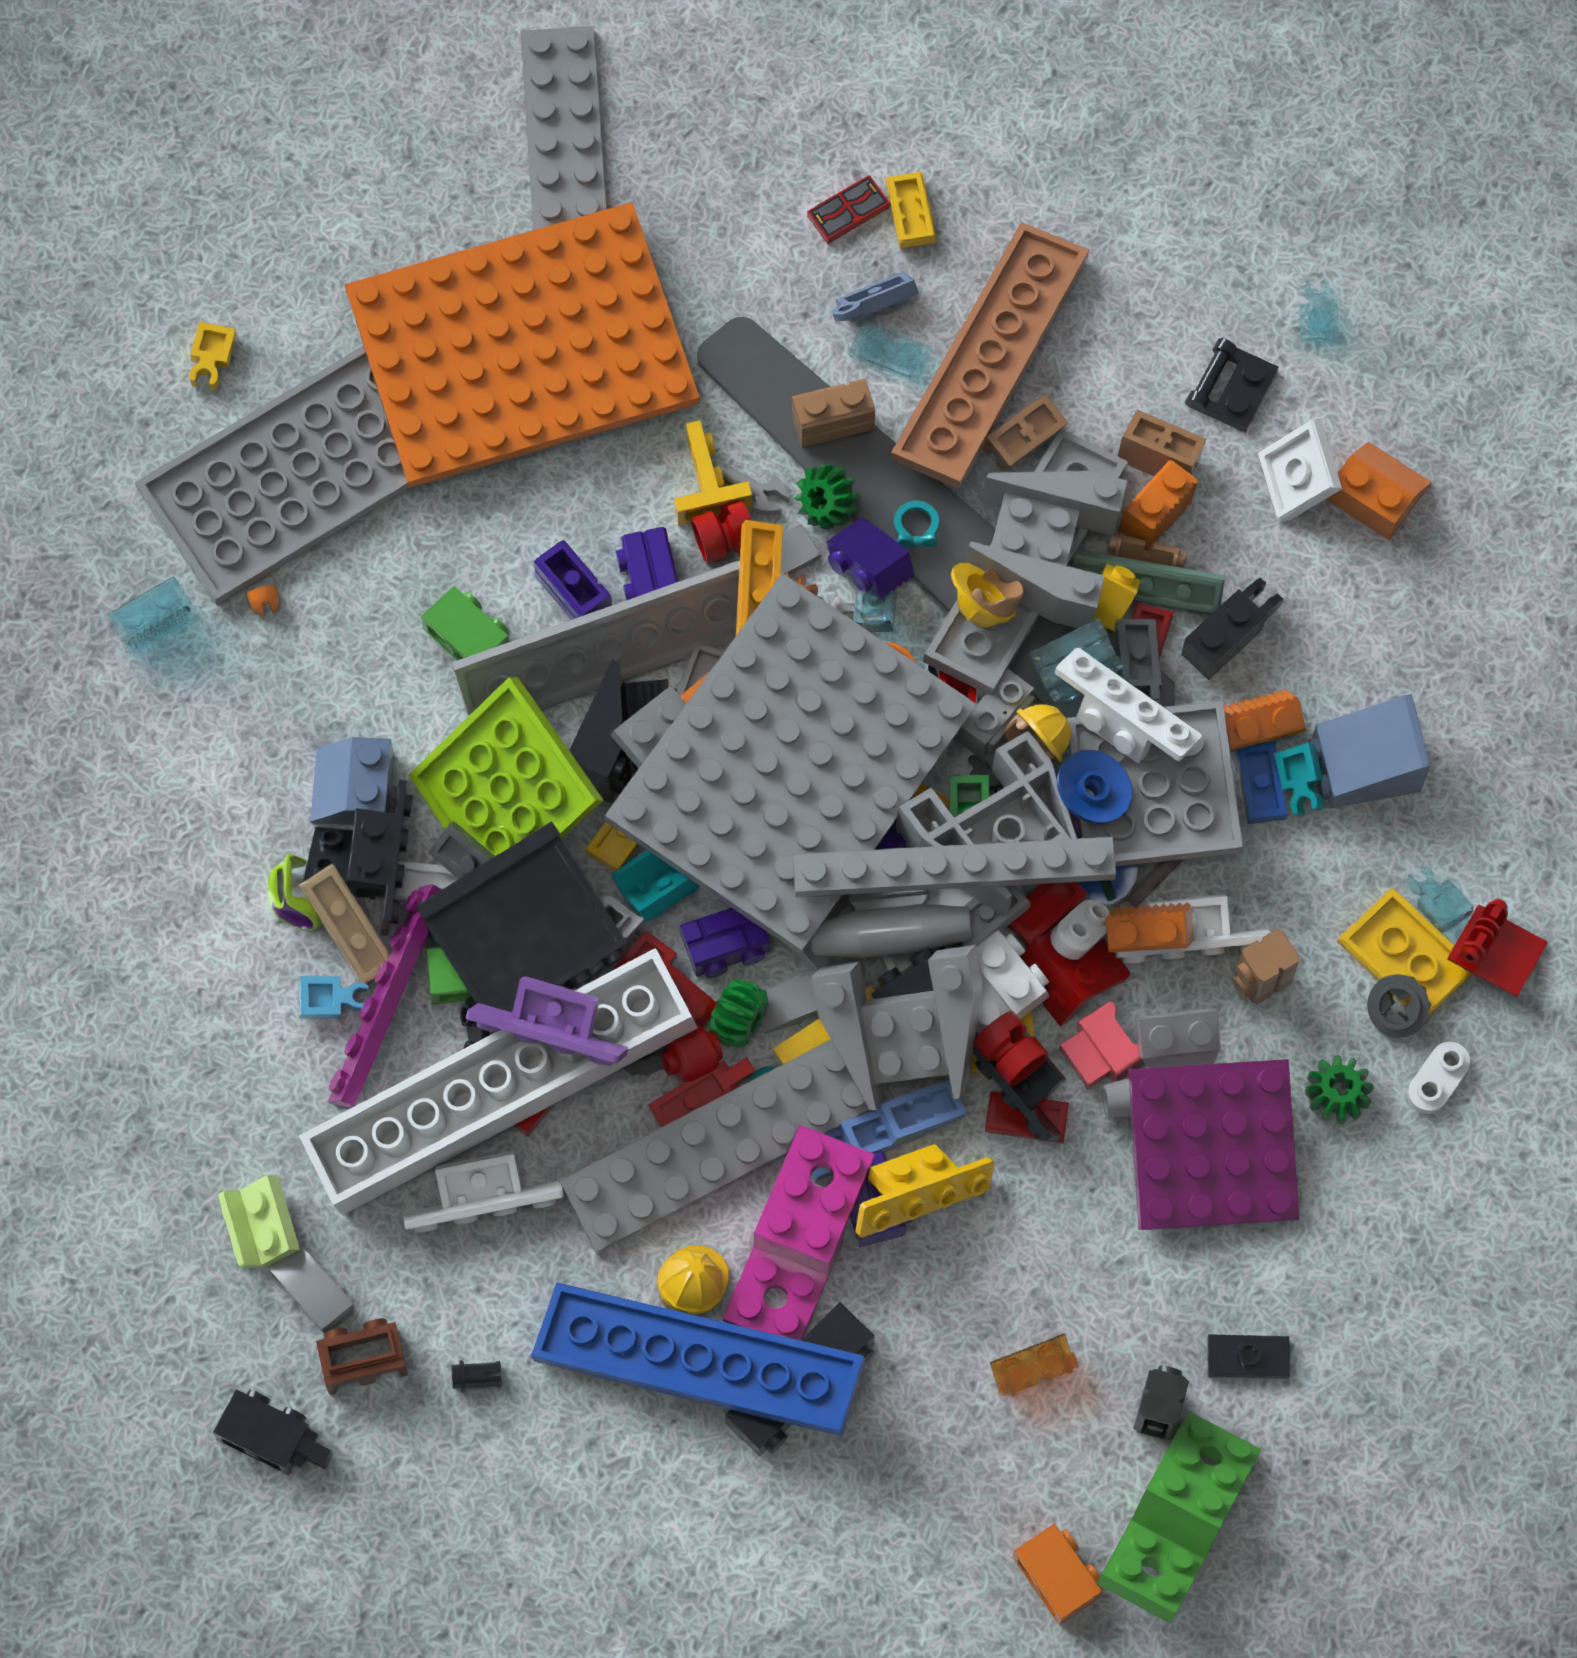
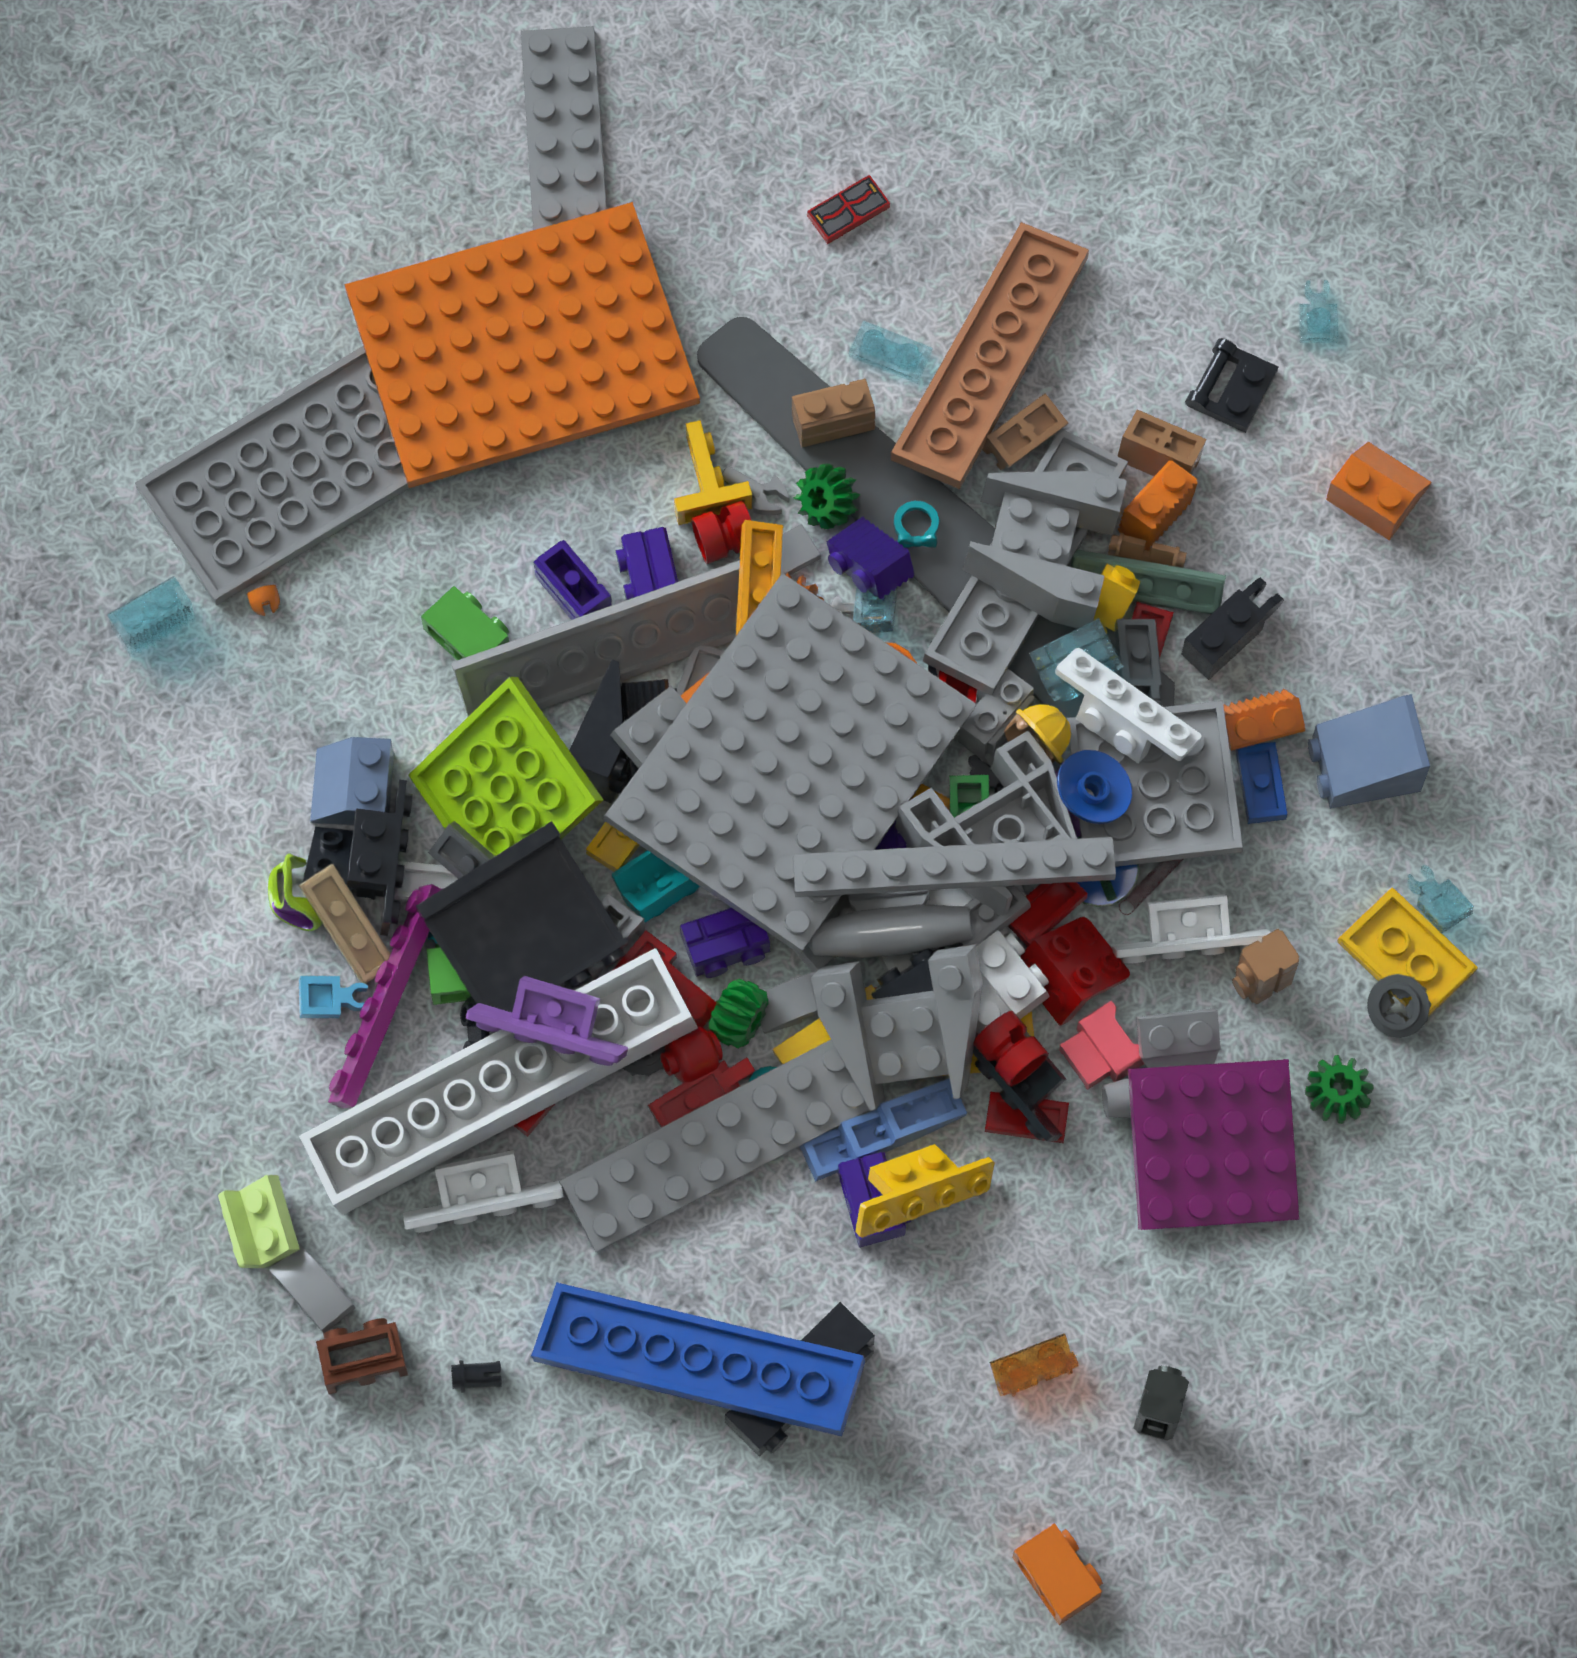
yellow plate [189,322,237,391] -> none
black hinge [213,1389,333,1475] -> none
yellow piece [656,1245,729,1317] -> none
dark pink bracket [723,1125,875,1340] -> none
sand blue hinge [832,272,919,322] -> none
yellow plate [885,171,936,249] -> none
yellow piece [951,563,1024,628] -> none
white plate [1051,900,1110,960] -> none
bright green bracket [1097,1411,1261,1624] -> none
orange brick [1106,902,1194,952] -> none
black plate [1207,1334,1290,1379] -> none
white plate [1258,419,1342,522] -> none
teal plate [1274,742,1324,816] -> none
white plate [1407,1042,1470,1114] -> none
red hinge [1447,899,1548,997] -> none

